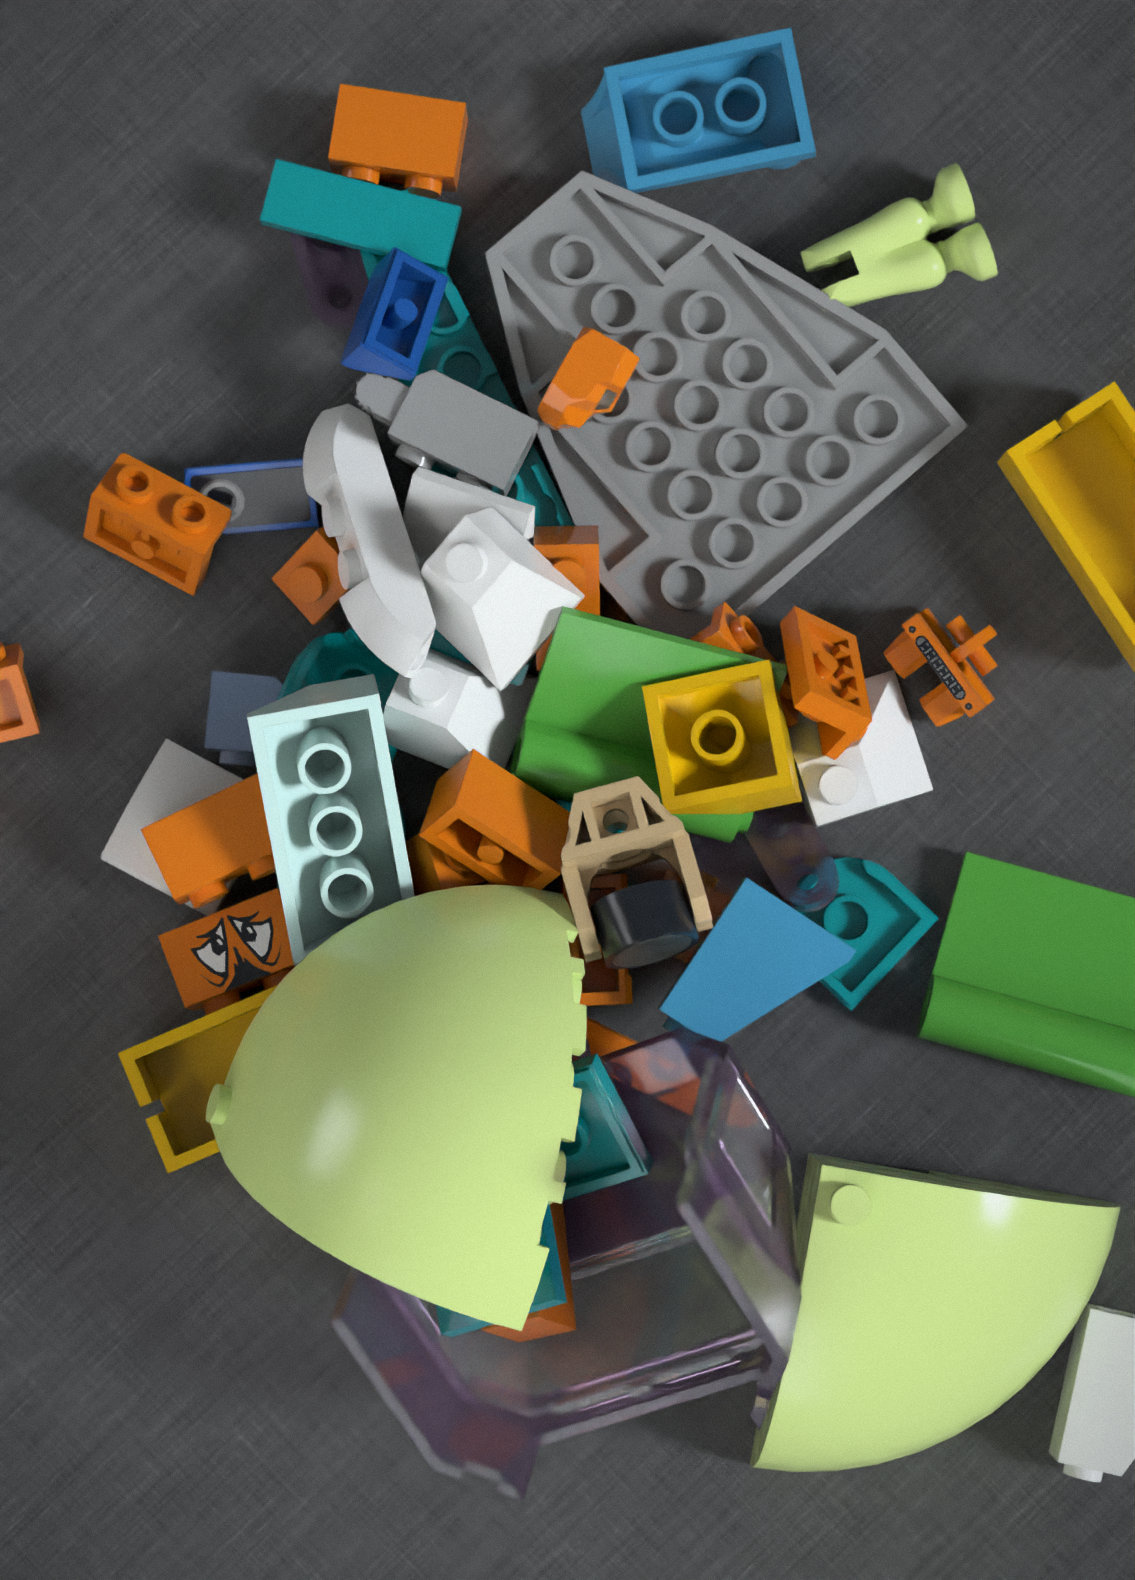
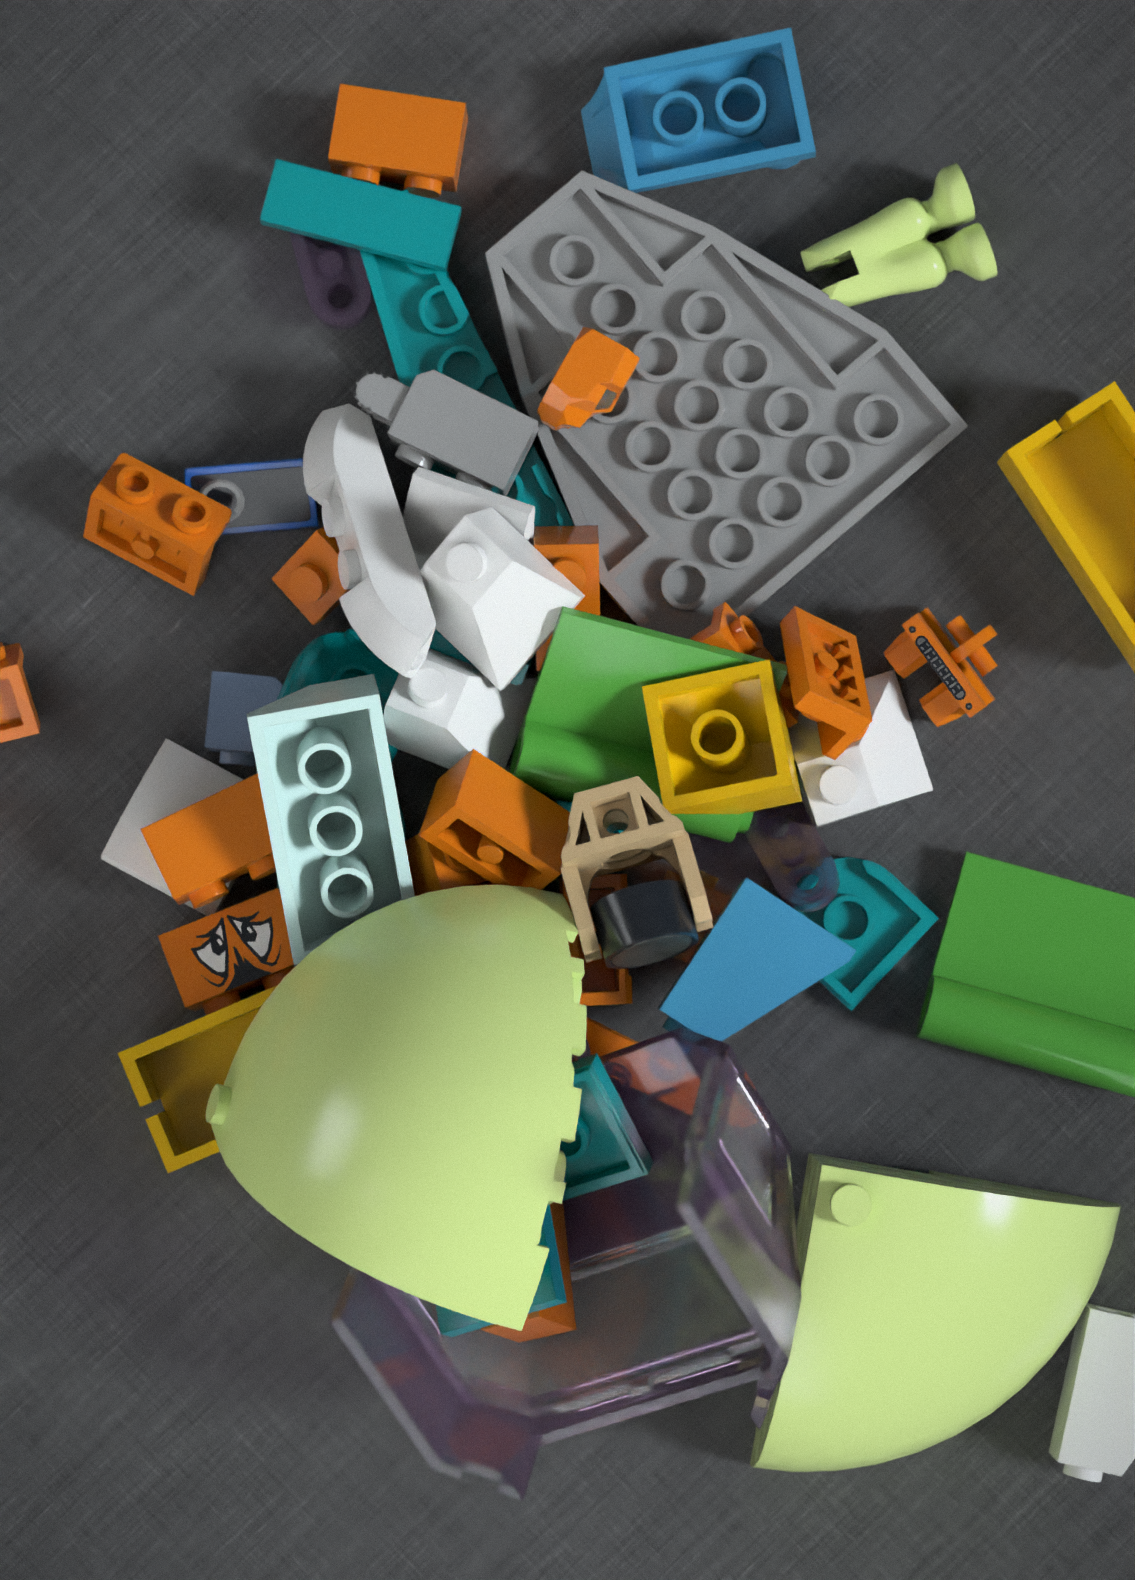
blue slope [340,247,449,381] -> none

